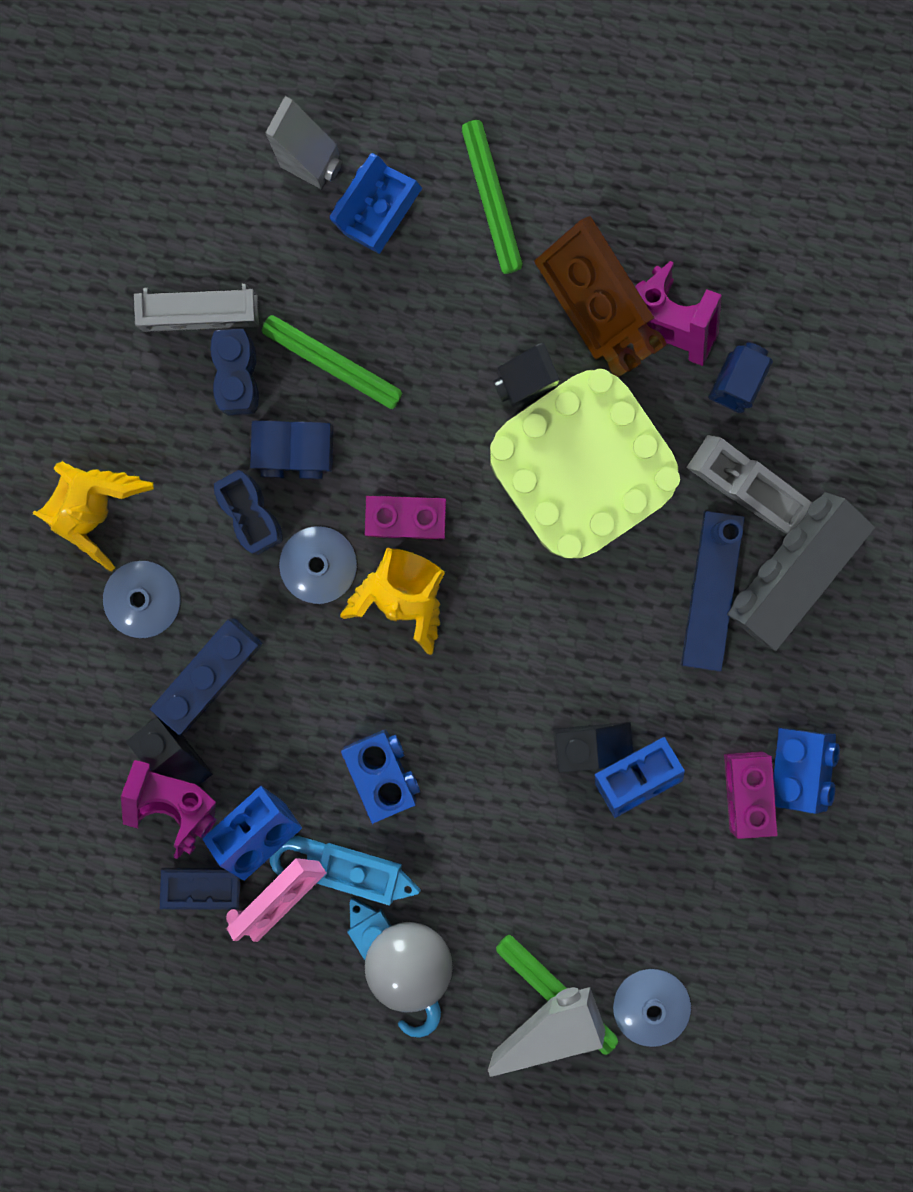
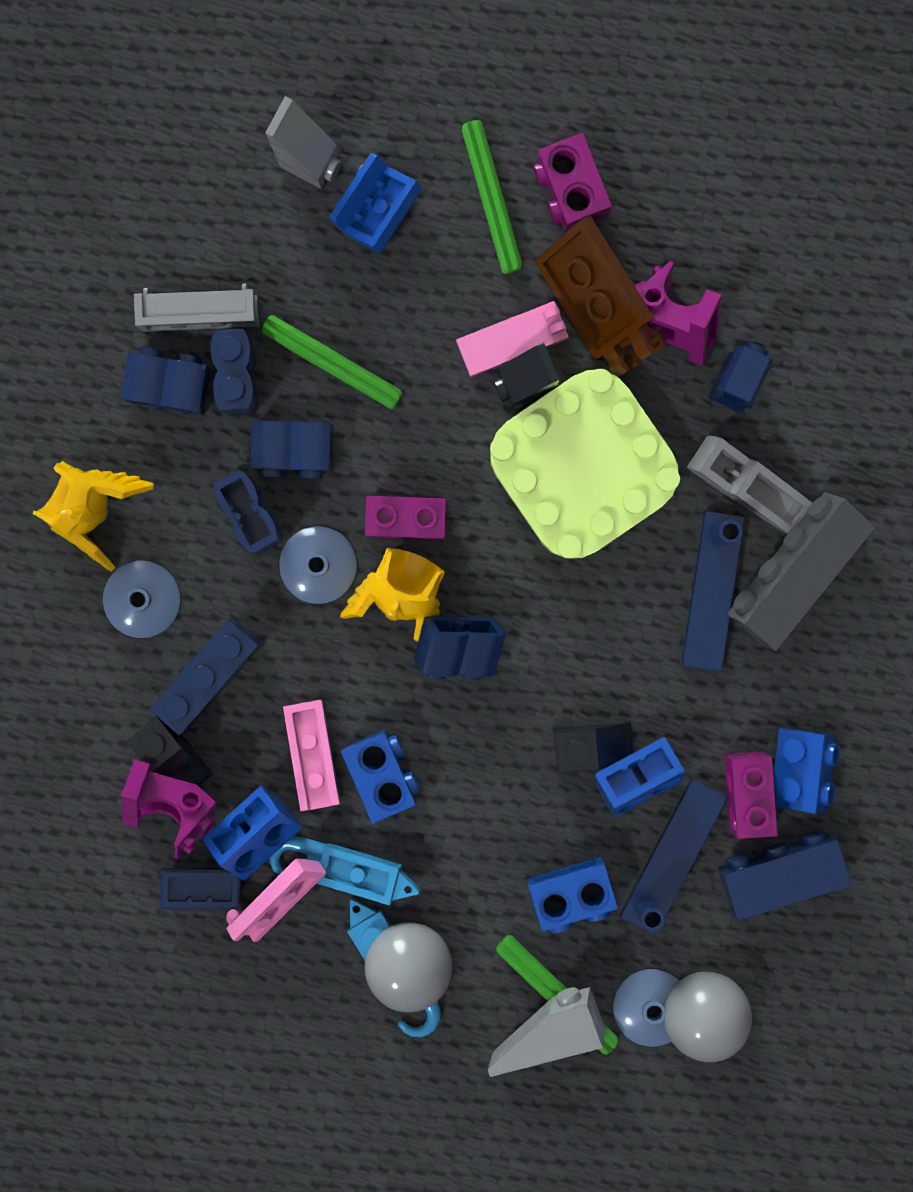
none -> dark blue brick [121,347,210,415]
none -> bright pink hinge [283,700,341,811]
none -> dark blue brick [414,616,506,680]
none -> bright pink hinge [456,301,569,378]
none -> blue brick [527,857,618,933]
none -> magenta brick [533,132,612,233]
none -> dark blue piece [619,778,728,935]
none -> light grey piece [664,971,752,1062]
none -> dark blue brick [718,831,852,921]

